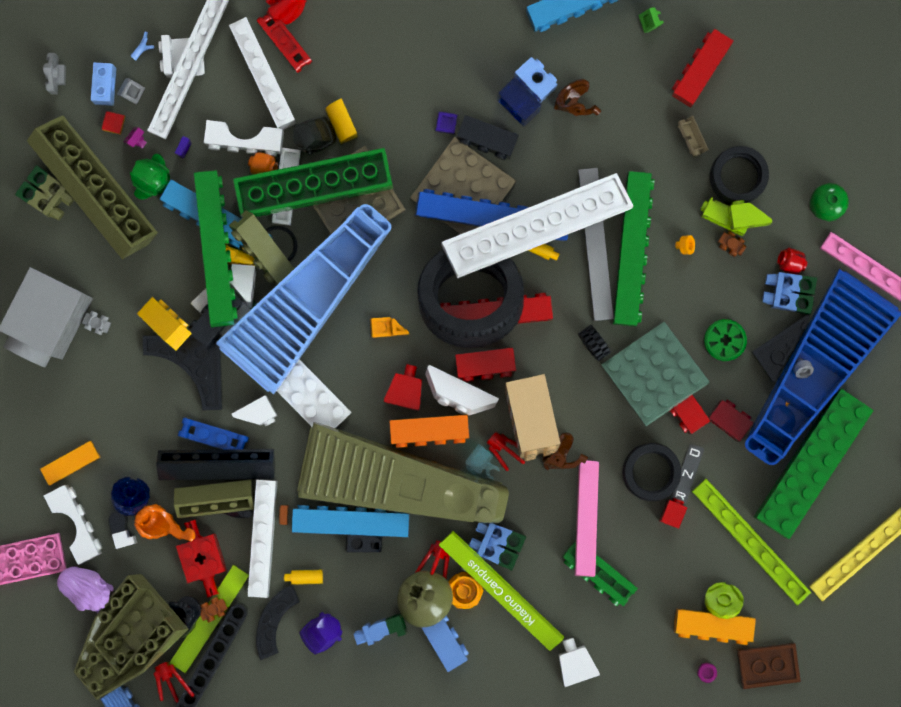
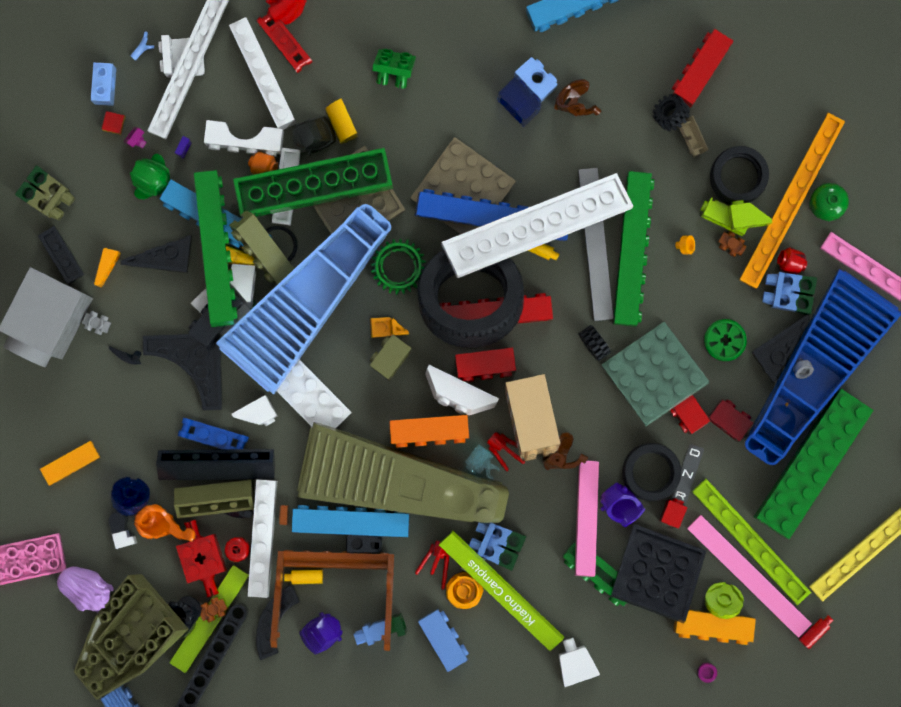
olive brick [27,115,158,260] -> none
light grey plate [43,53,66,95] -> none
white arch [44,485,102,565] -> none
light grey slope [117,78,145,105] -> none
yellow brick [137,297,192,350] -> none
red plant [153,662,194,703] -> none
red torso [383,364,422,411] -> none
olive piece [397,571,453,628] -> none
dark purple tile [436,112,458,134] -> none
black brick [457,115,519,160] -> none
bright green tile [639,7,664,33] -> none
reddish brown tile [737,643,801,689] -> none
none -> black plate [38,226,85,285]
none -> light orange slope [94,248,121,288]
none -> black bar [109,346,142,365]
none -> black wing [120,235,192,273]
none -> red head [225,537,251,562]
none -> dark orange piece [270,550,394,651]
none -> olive brick [369,335,412,381]
none -> green gear [371,239,426,295]
none -> green plate [372,49,416,89]
none -> dark purple helmet [600,482,645,527]
none -> black plate [610,524,706,623]
none -> black tyre [652,94,690,131]
none -> bright pink tile [687,515,812,638]
none -> light orange plate [739,113,845,289]
none -> red cylinder [799,615,834,650]

